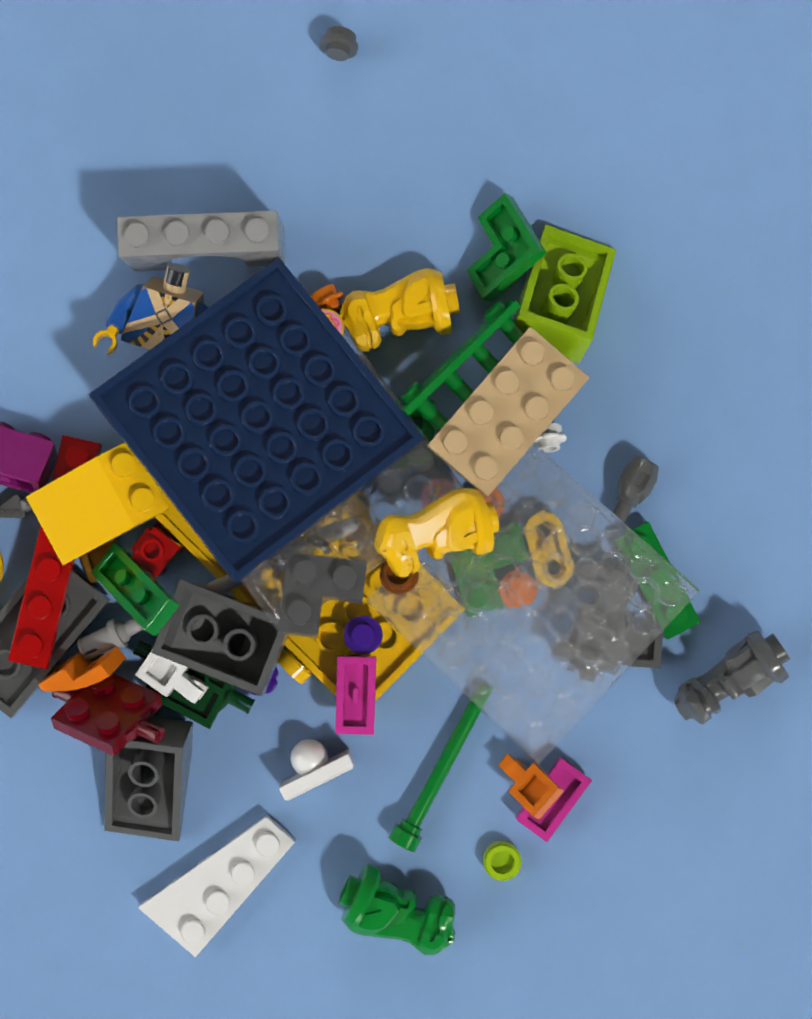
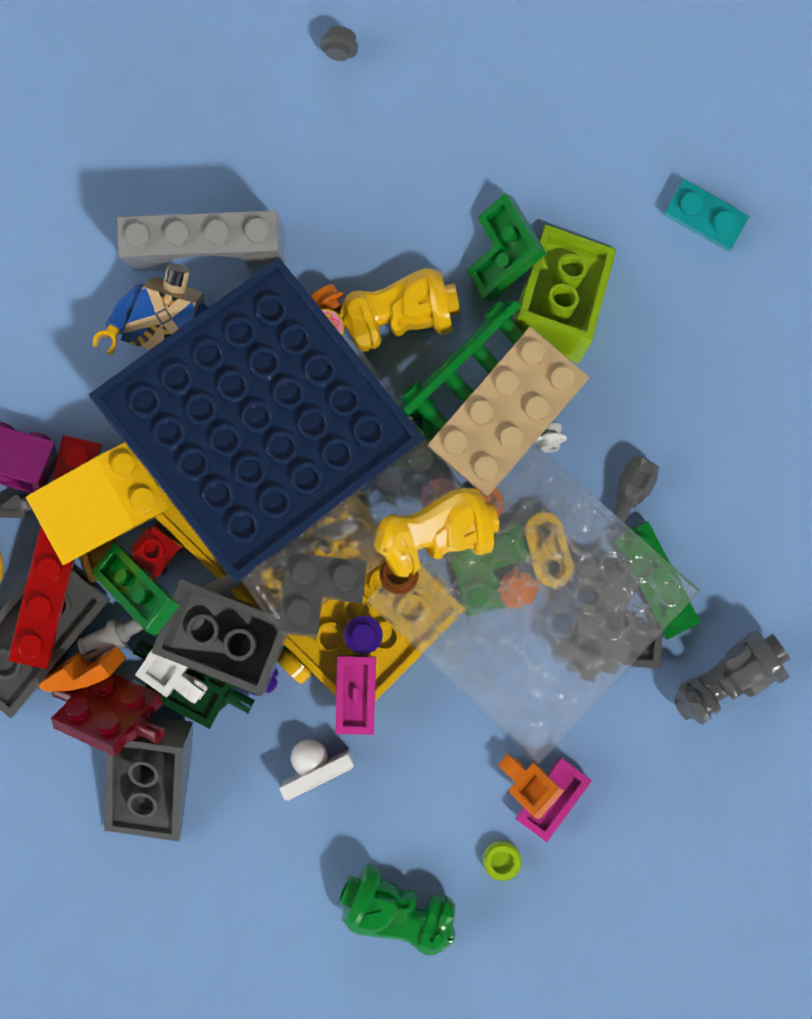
white wing [138,814,296,957] -> none
green piece [388,680,493,852] -> none
none -> teal plate [663,179,750,252]

